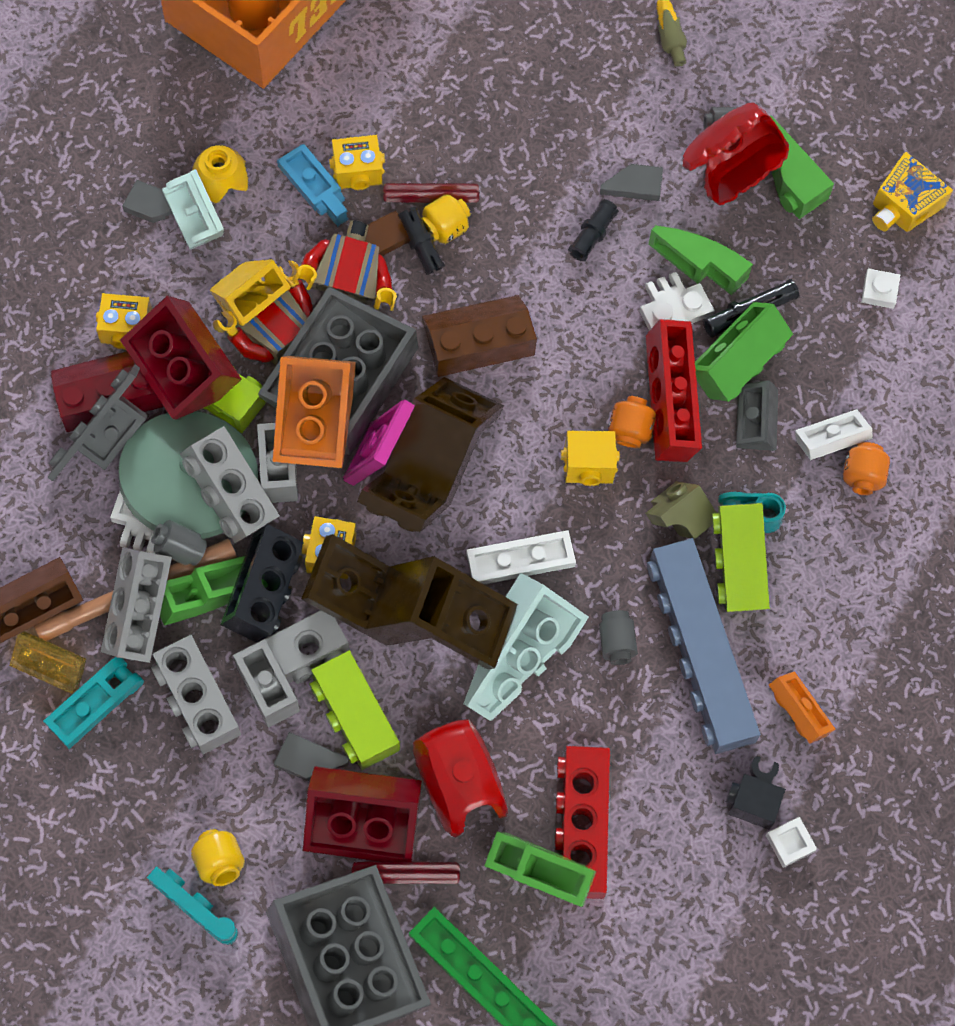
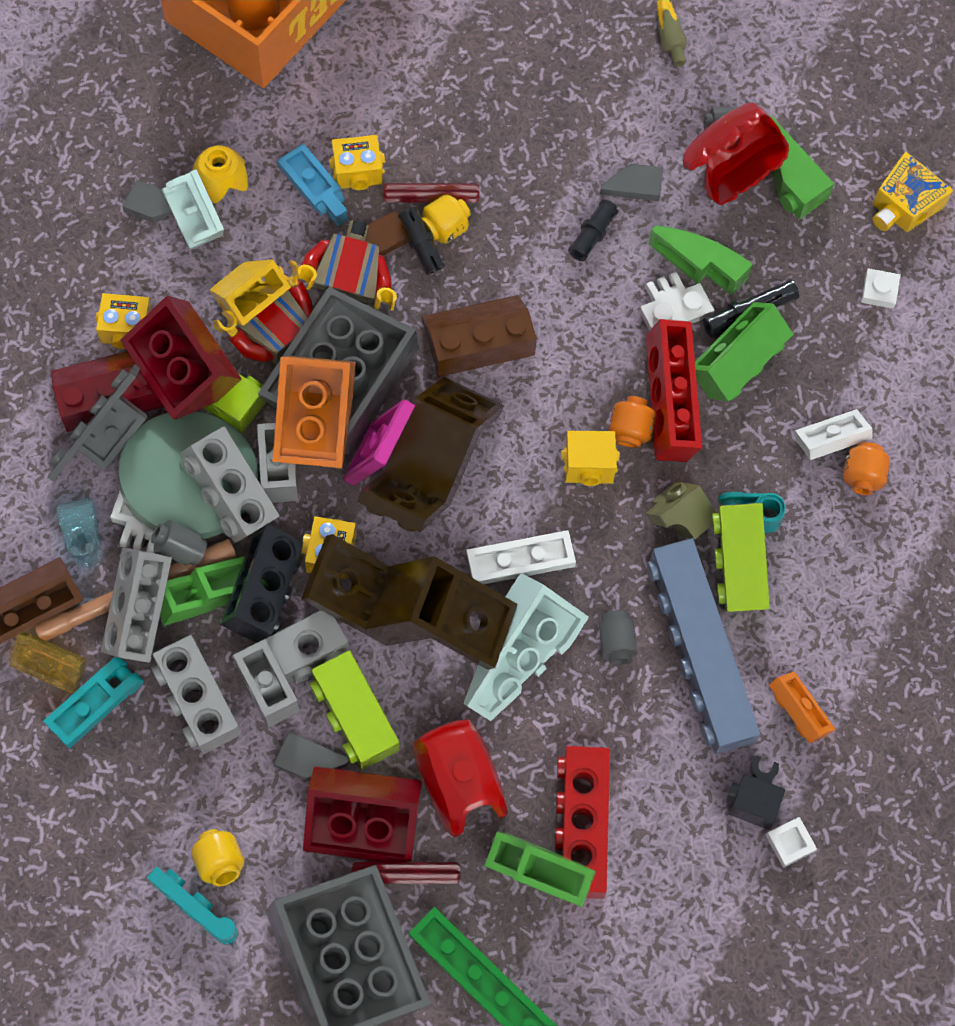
dark grey slope [736,380,778,451] -> none
none -> clear light blue piece [56,497,103,568]

